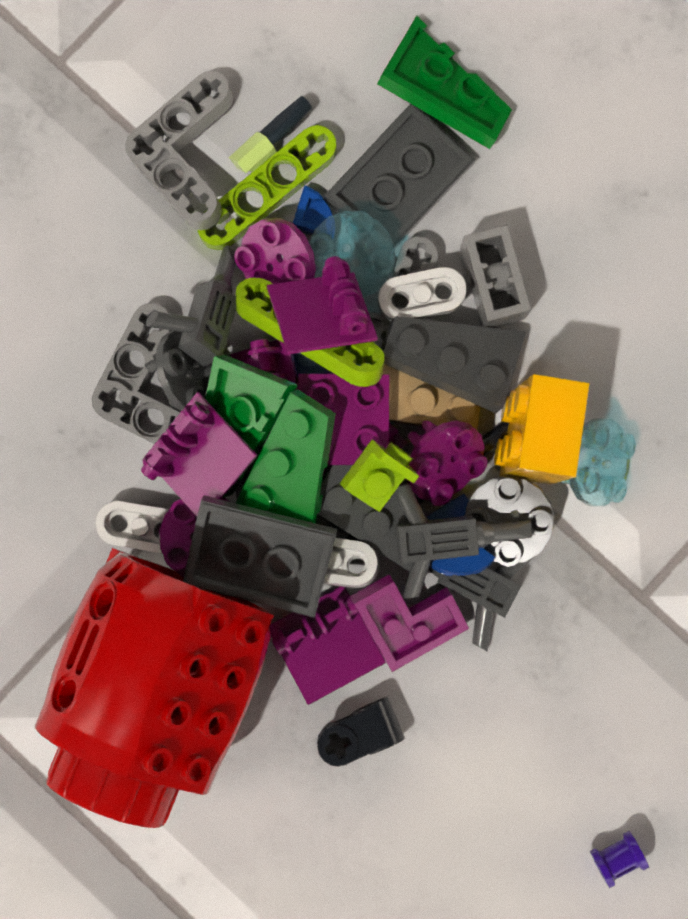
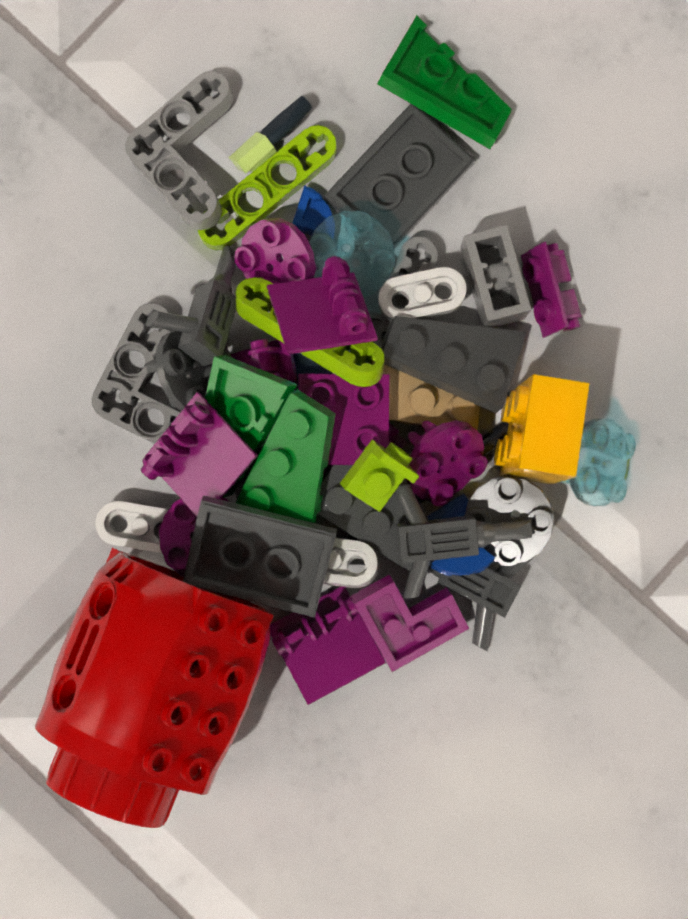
black piece [317,697,405,767] -> none
dark purple bush [589,831,649,888] -> none
none -> magenta hinge [520,242,582,338]

